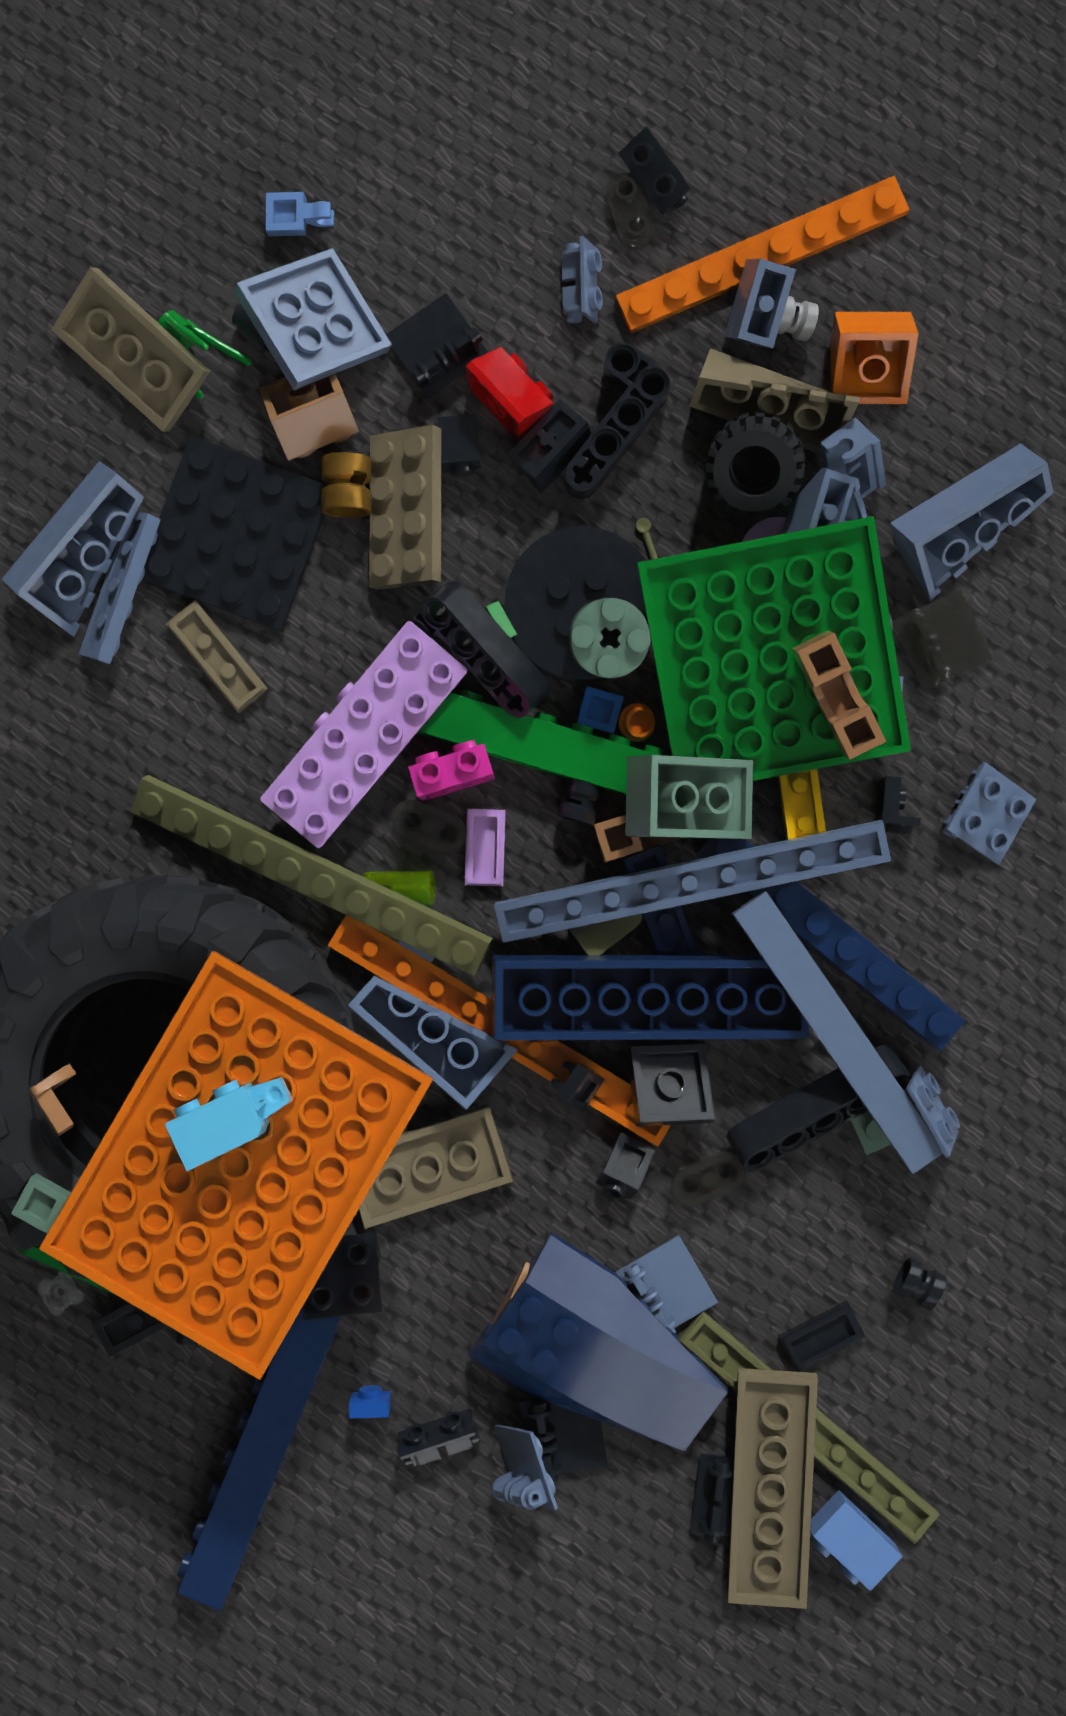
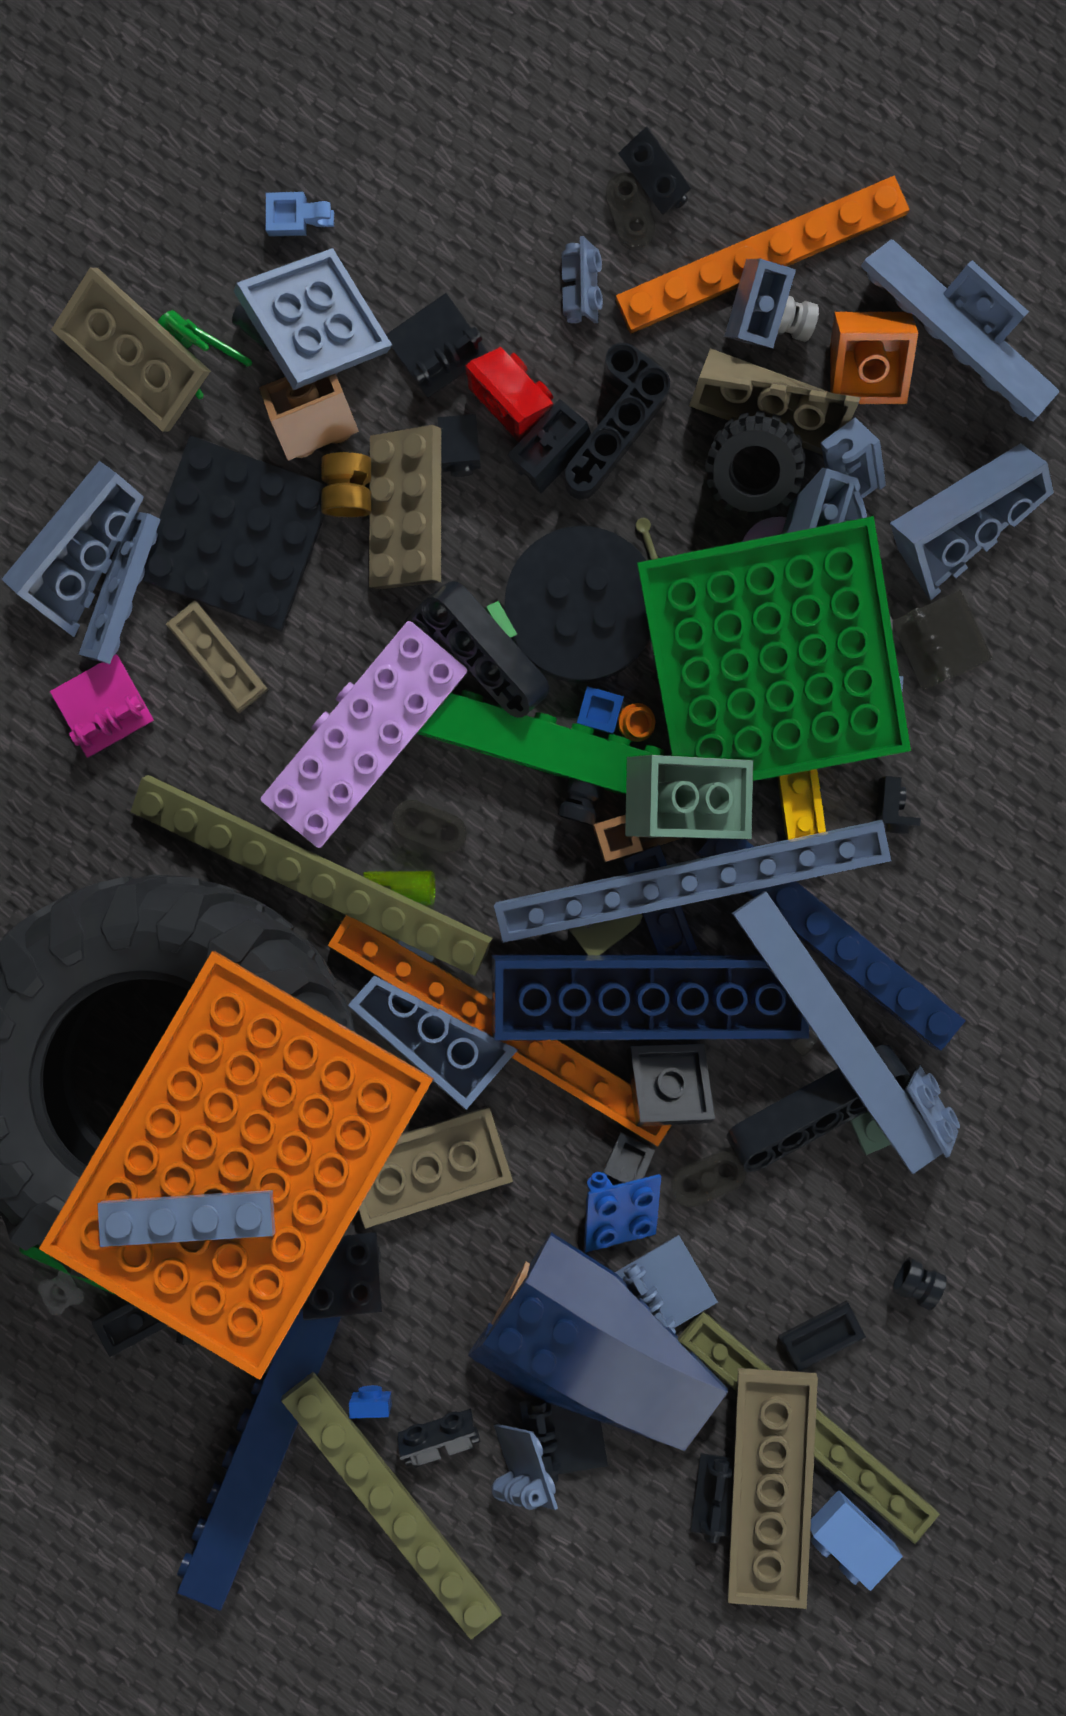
sand green plate [11,1173,71,1234] -> none
medium nougat tile [28,1064,76,1137] -> none
medium azure hinge [165,1077,292,1171] -> none
dark pink plate [408,740,495,801] -> none
lavender tile [465,809,506,887] -> none
black tile [551,1061,605,1112] -> none
sand green brick [568,598,651,678] -> none
medium nougat arch [791,631,886,760] -> none
sand blue hinge [942,762,1036,865] -> none
none -> dark pink hinge [50,654,154,758]
none -> sand blue plate [98,1190,275,1247]
none -> olive plate [281,1372,502,1640]
none -> blue hinge [584,1172,661,1253]
none -> sand blue bracket [861,239,1059,421]

